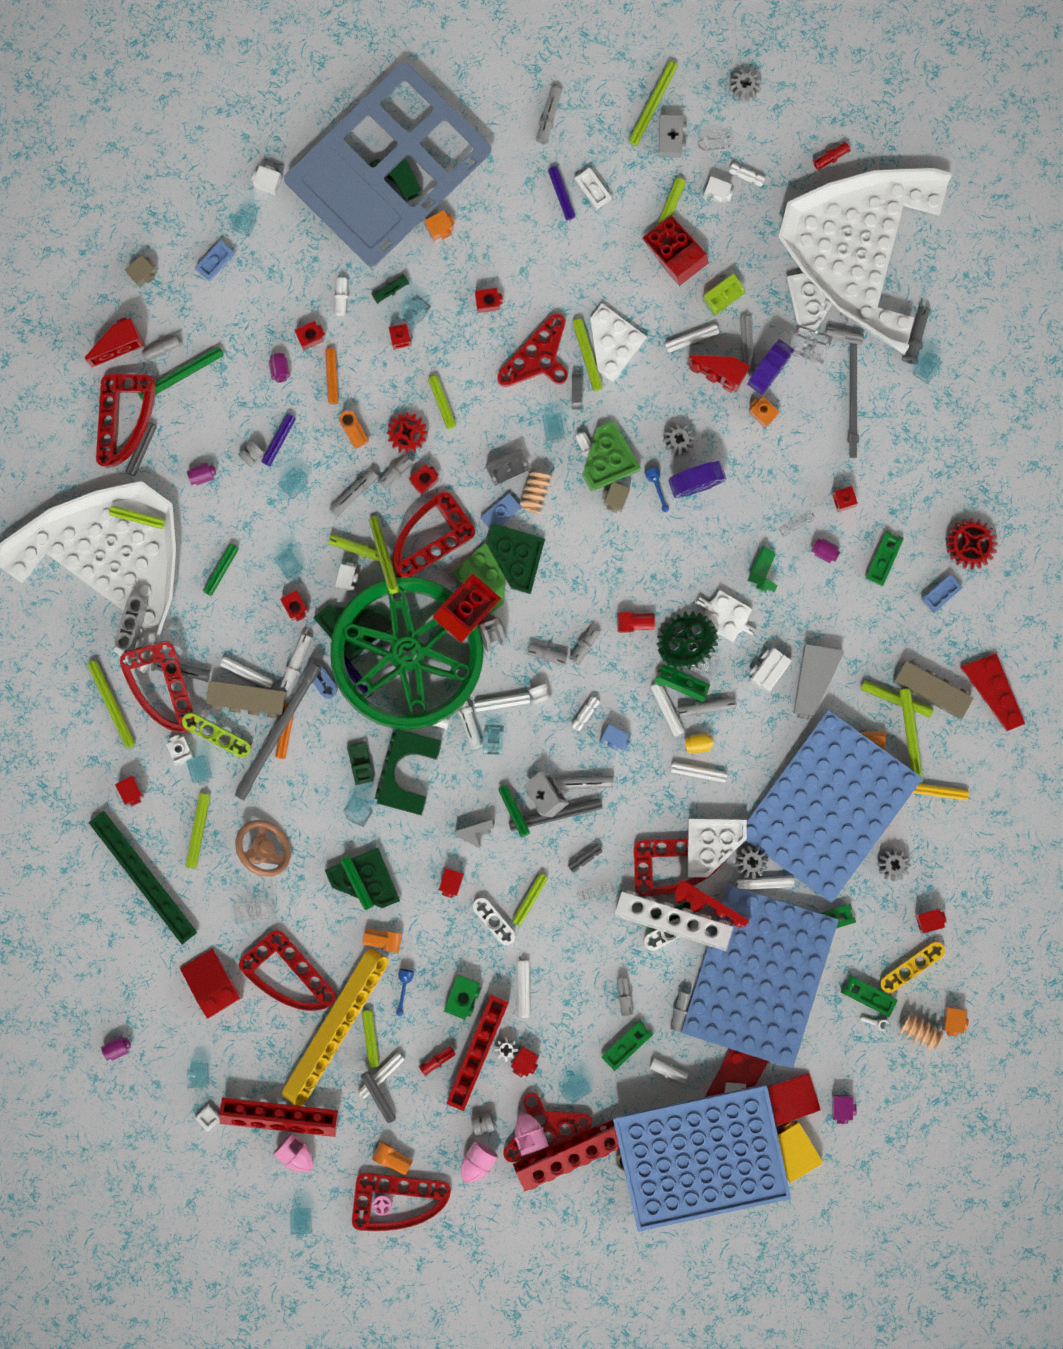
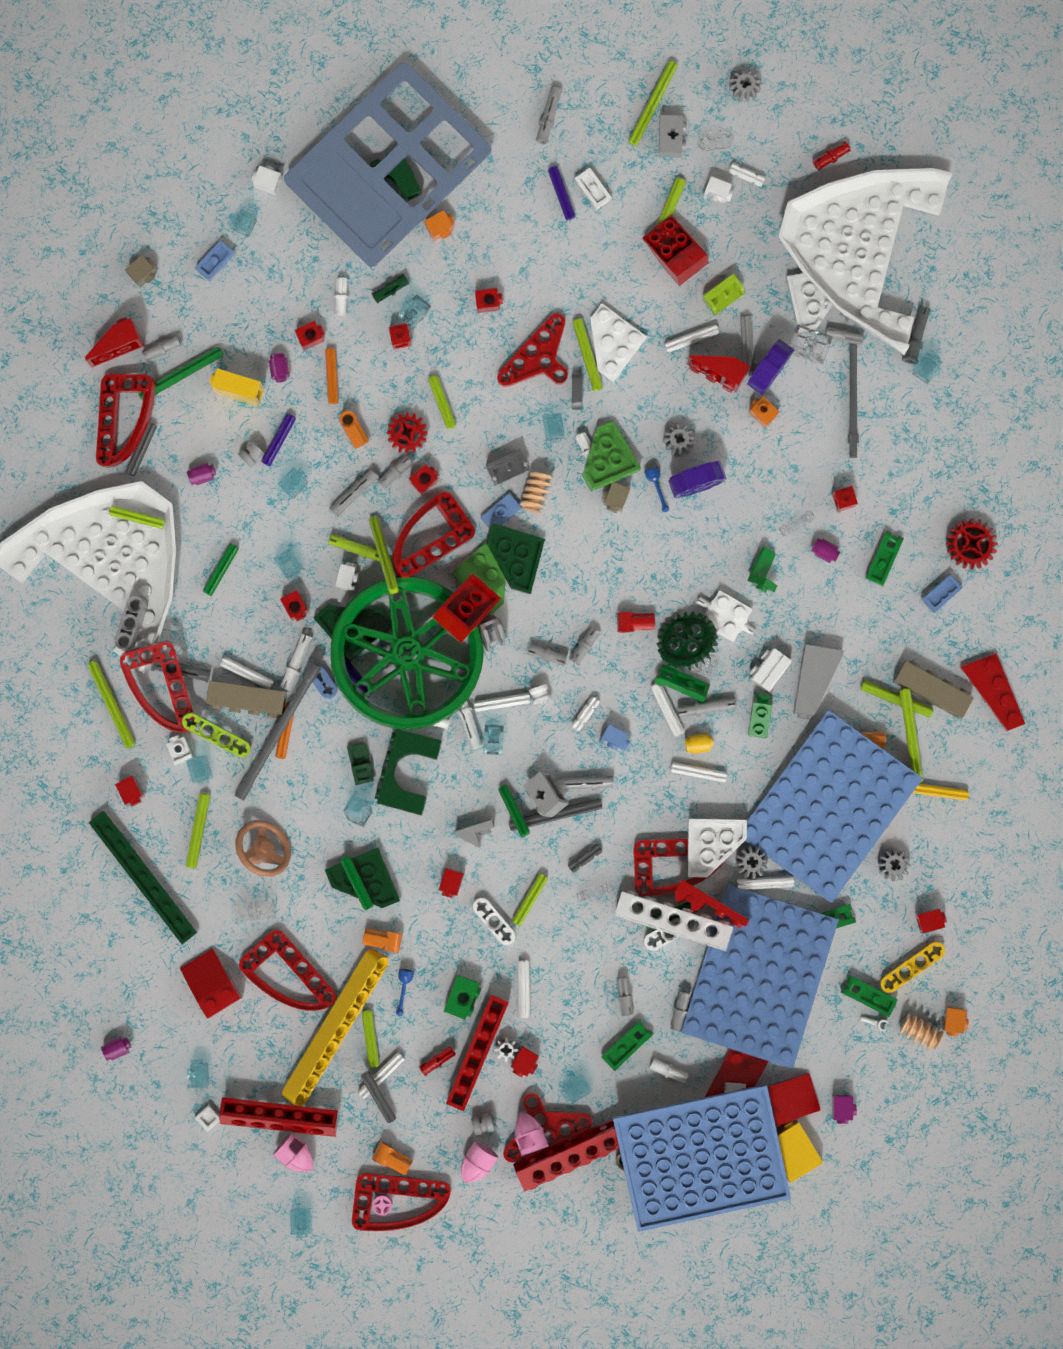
none -> yellow brick [209,368,264,407]
none -> bracket [748,692,773,739]

